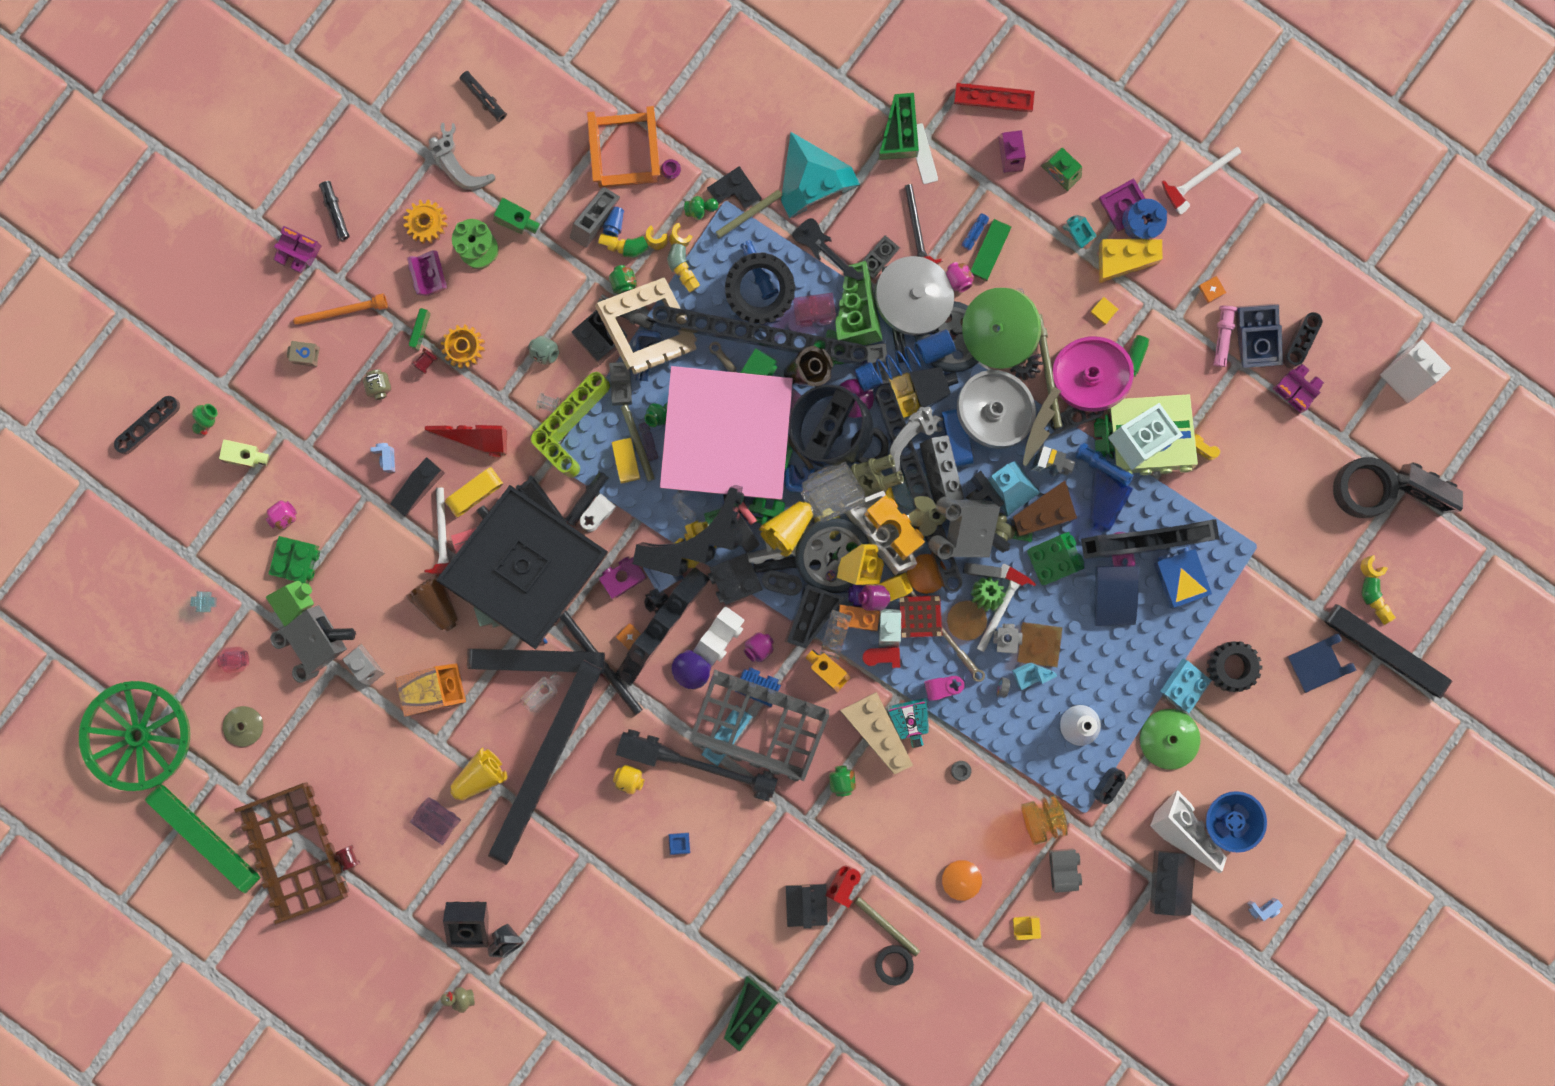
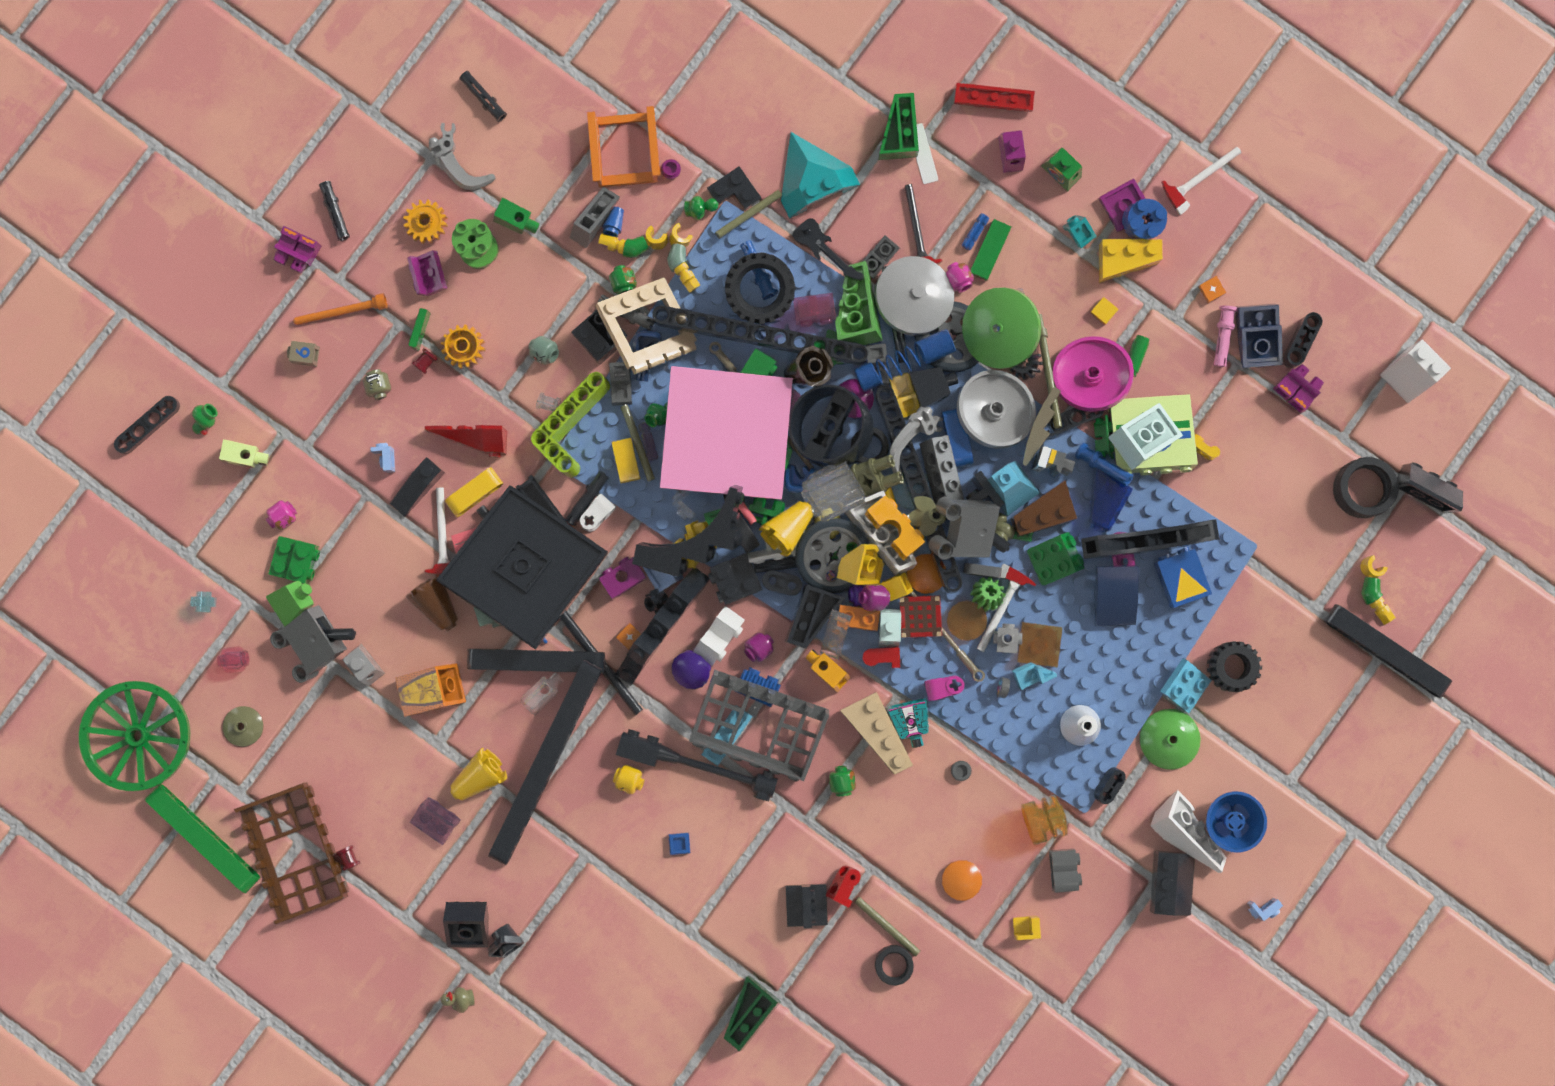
dark blue flag [1287,633,1356,693] -> none

